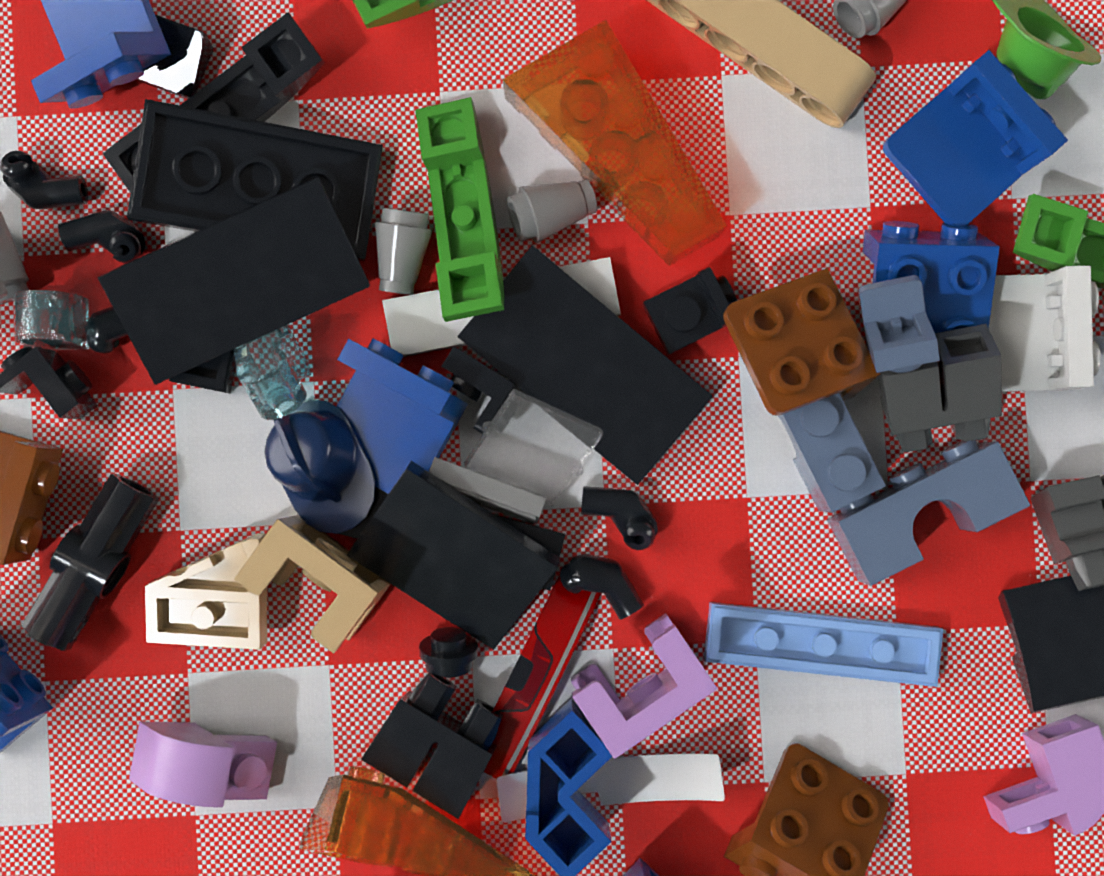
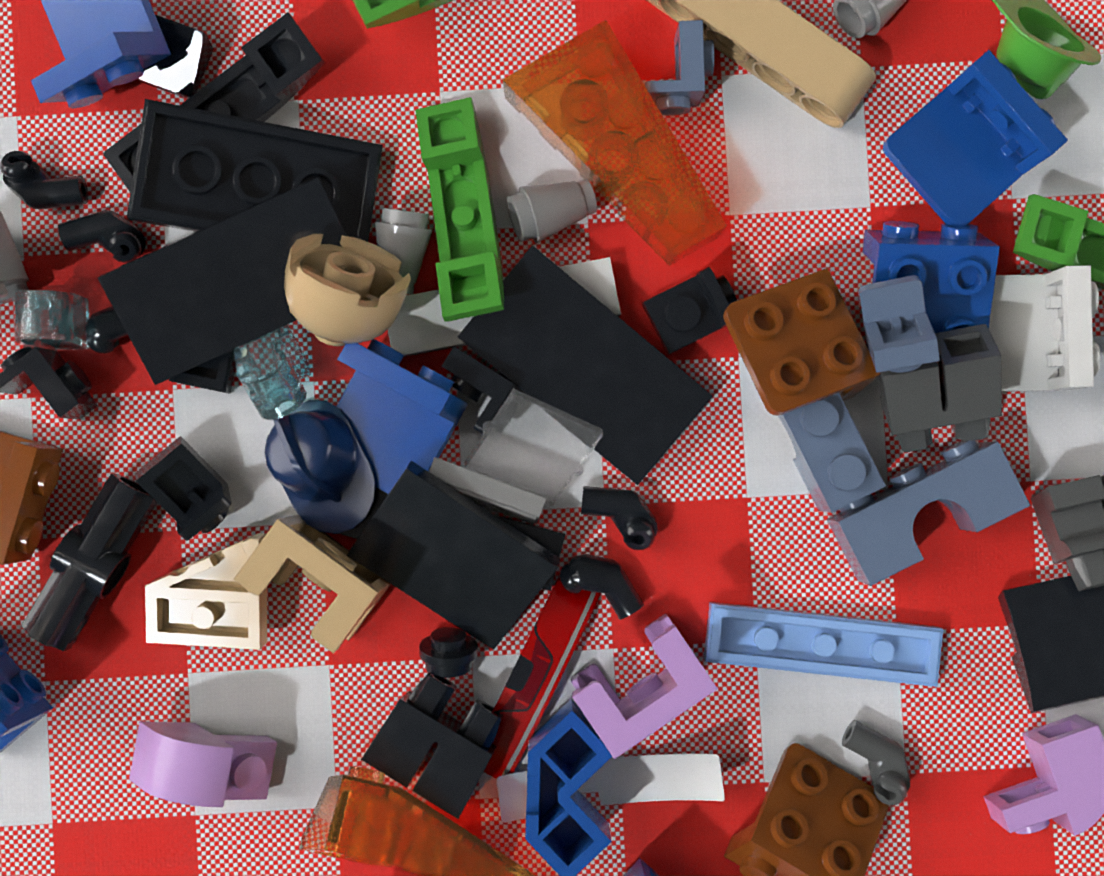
none -> black bracket [135,436,232,541]
none -> tan cylinder [284,234,411,346]
none -> sand blue bracket [642,20,714,116]
none -> dark grey arm [842,720,910,805]

